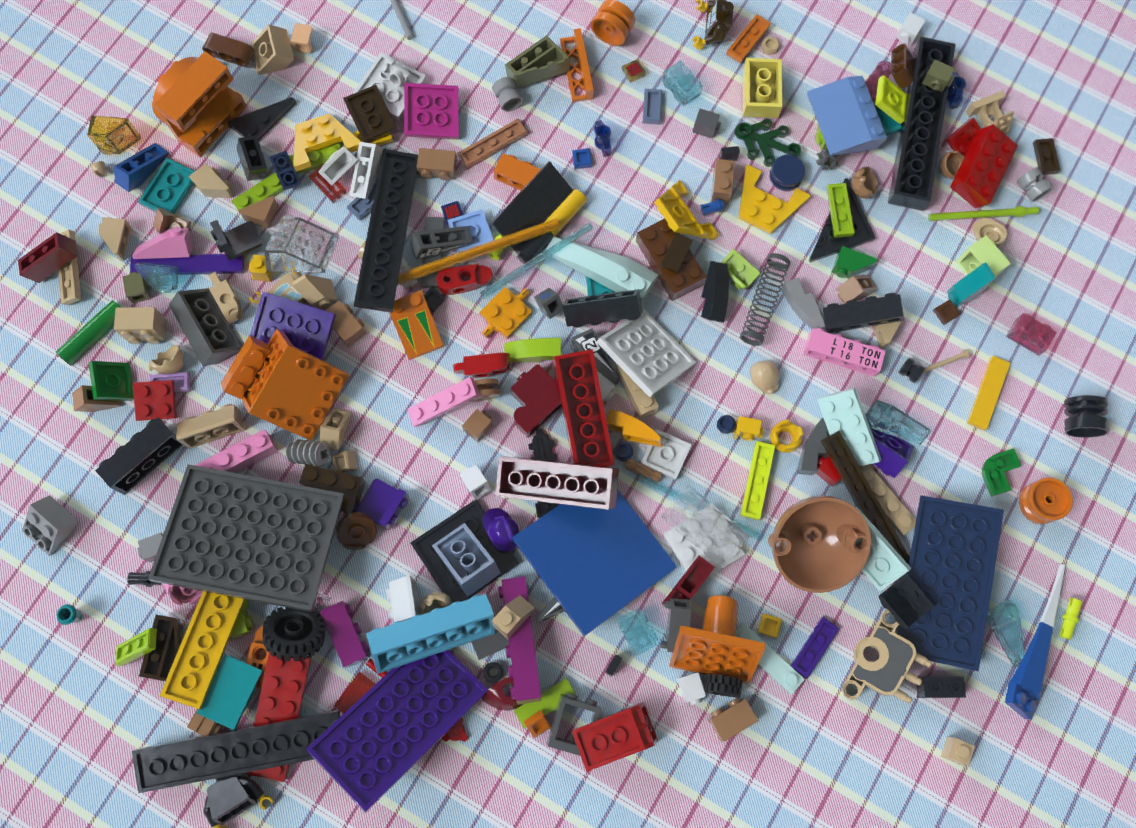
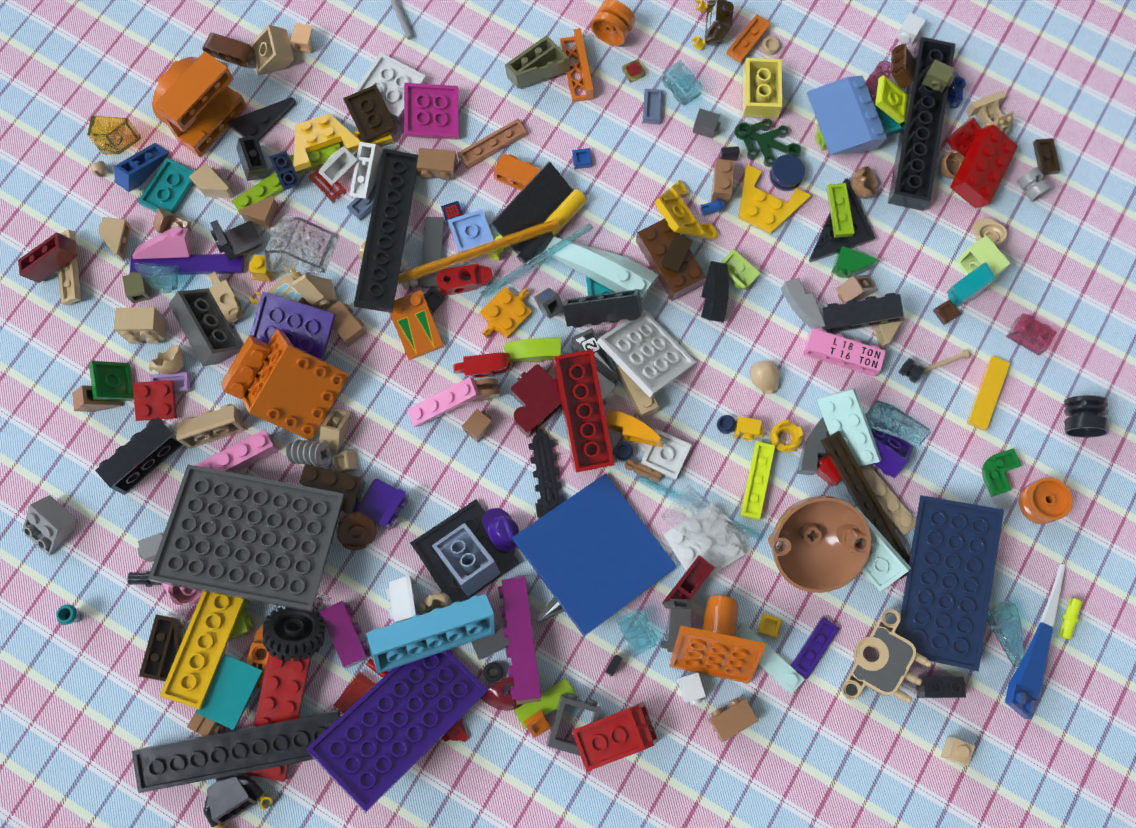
green brick [55,300,121,366] -> none
lime tile [115,628,157,666] -> none
white plate [381,55,410,86] -> none
dark grey slope [410,226,473,259] -> none
white brick [460,465,492,500] -> none
light grey wheel [492,77,523,112] -> none
tan slope [492,595,535,640] -> none
brick [495,456,619,510] -> none
clear blue piece [594,120,611,157] -> none
black tyre [704,674,743,698] -> none
dark grey piece [740,253,791,346] -> none
dark grey gear [816,147,840,170] -> none
black bracket [878,572,937,629] -> none
lime bar [928,206,1039,221] -> none

